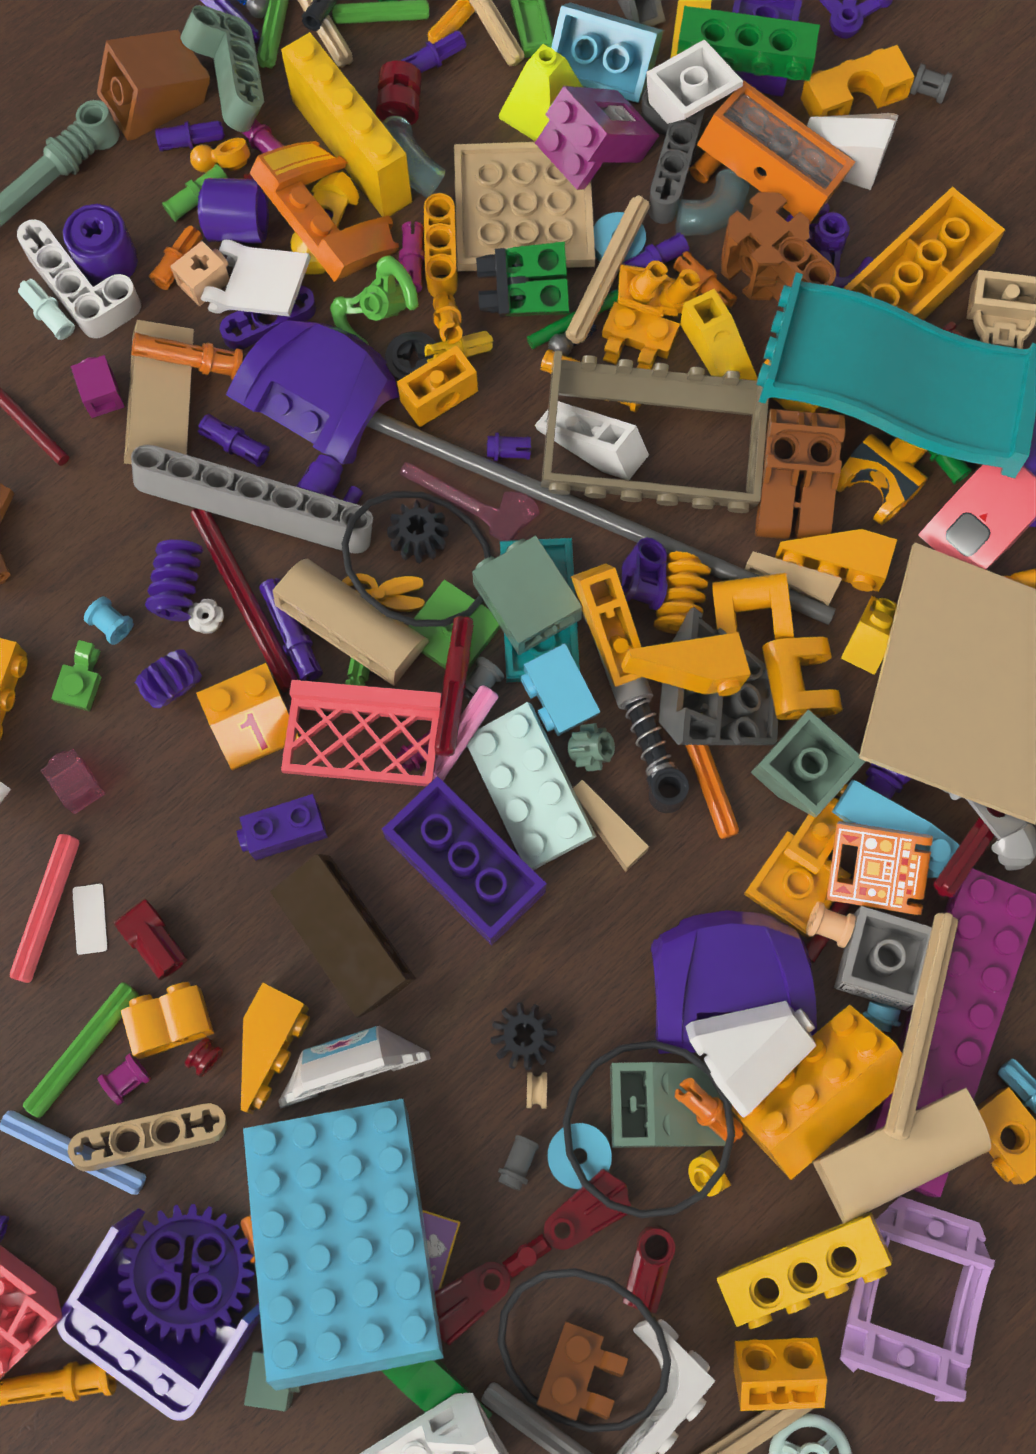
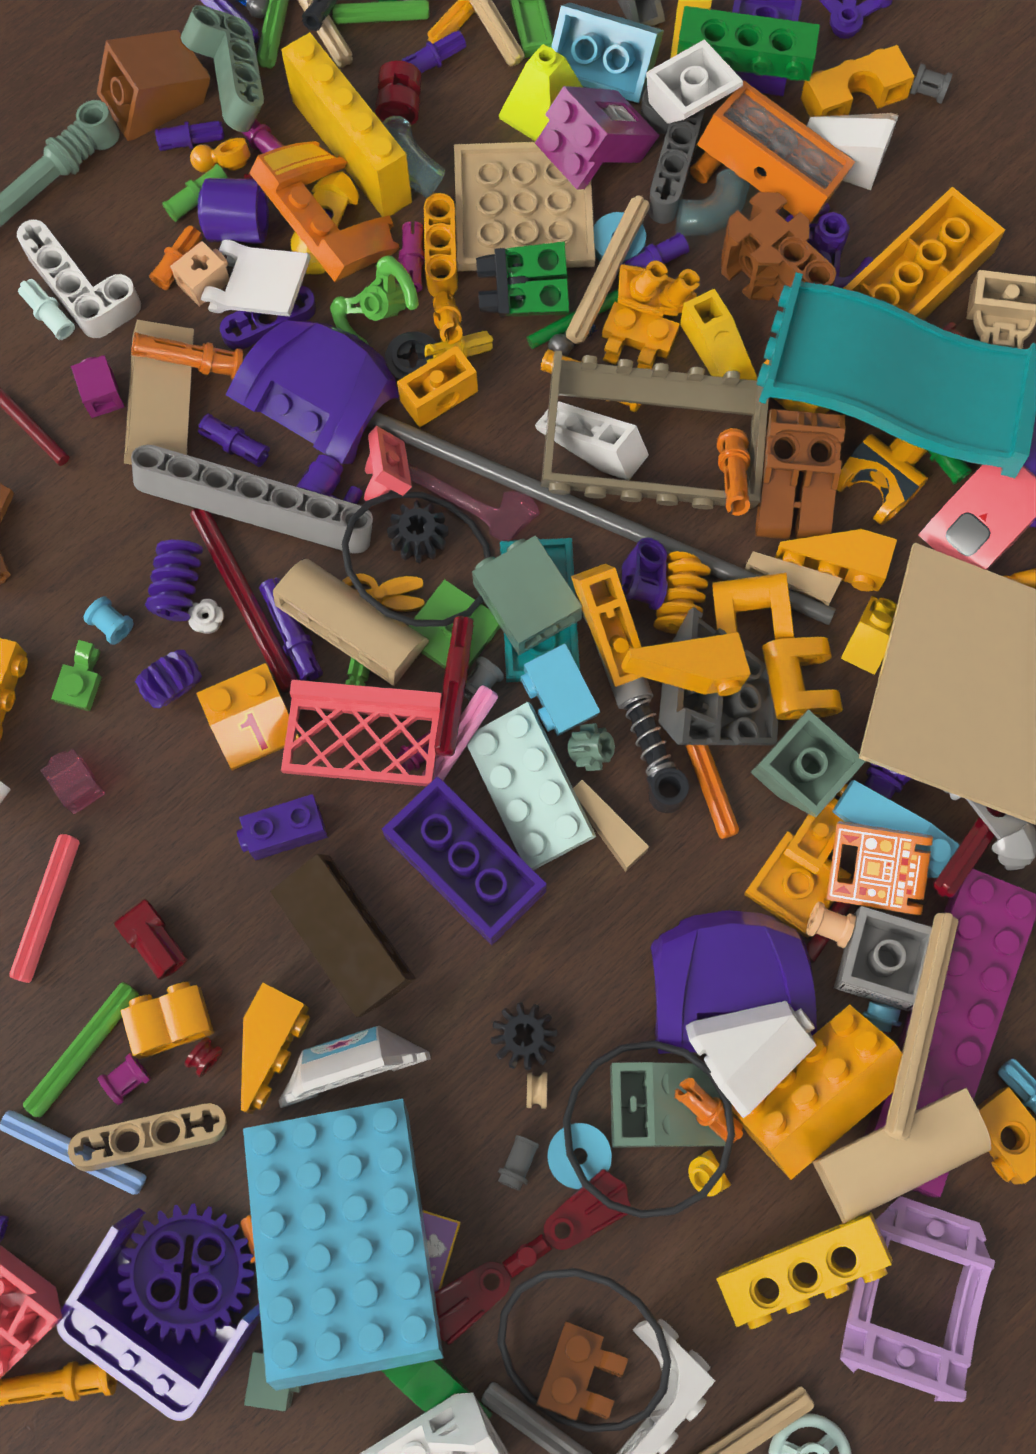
dark purple piece [63,204,138,286] -> none
white sticker [73,884,107,955] -> none
dark purple pin [487,432,531,461] -> none
dark red piece [622,1225,675,1313] -> none
orange pin [673,251,737,309] -> none
light orange brick [734,1338,827,1411] -> none
none -> coral tile [364,426,412,501]
none -> orange pin [717,428,751,516]

